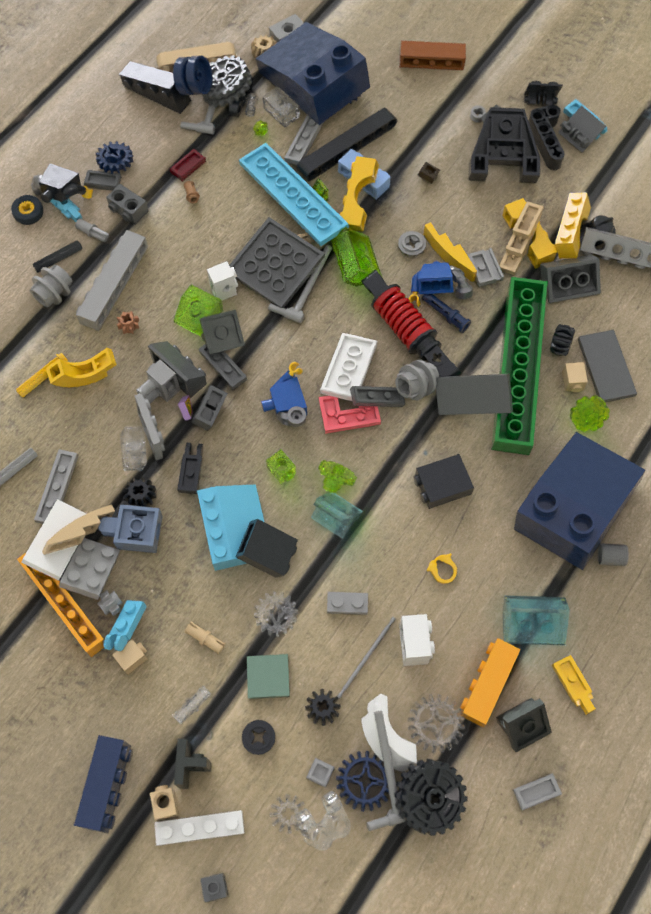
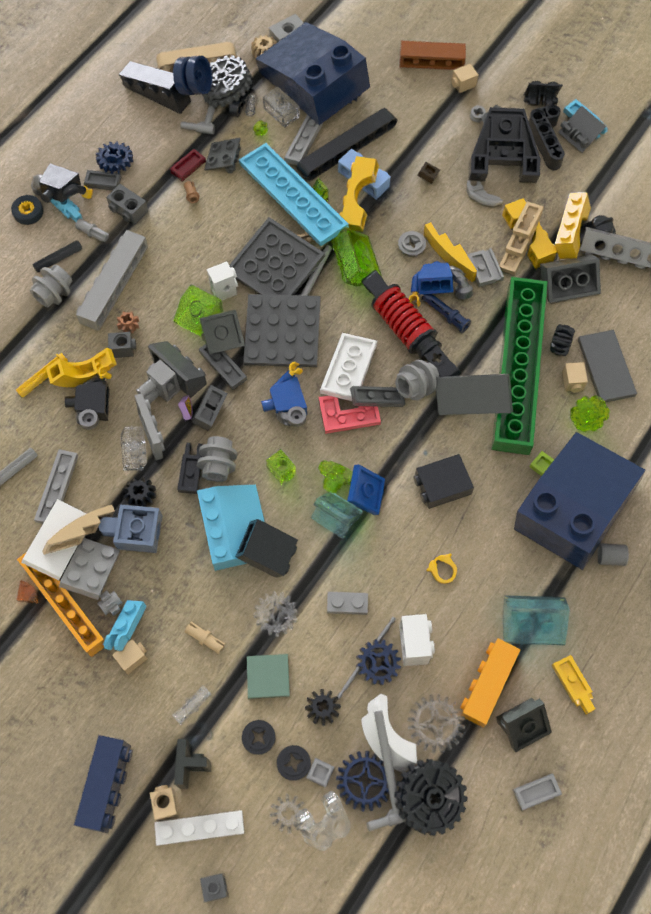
none -> clear orange tile [16,580,38,604]
none -> black torso [65,366,112,430]
none -> dark grey brick [108,332,137,358]
none -> light grey piece [197,436,237,482]
none -> dark grey hinge [204,138,241,173]
none -> dark grey plate [243,294,321,367]
none -> black gear [277,745,311,781]
none -> blue tile [347,464,385,515]
none -> dark blue gear [356,639,401,685]
none -> tan brick [451,63,478,93]
none -> light grey piece [466,180,503,207]
none -> lime plate [529,451,554,476]

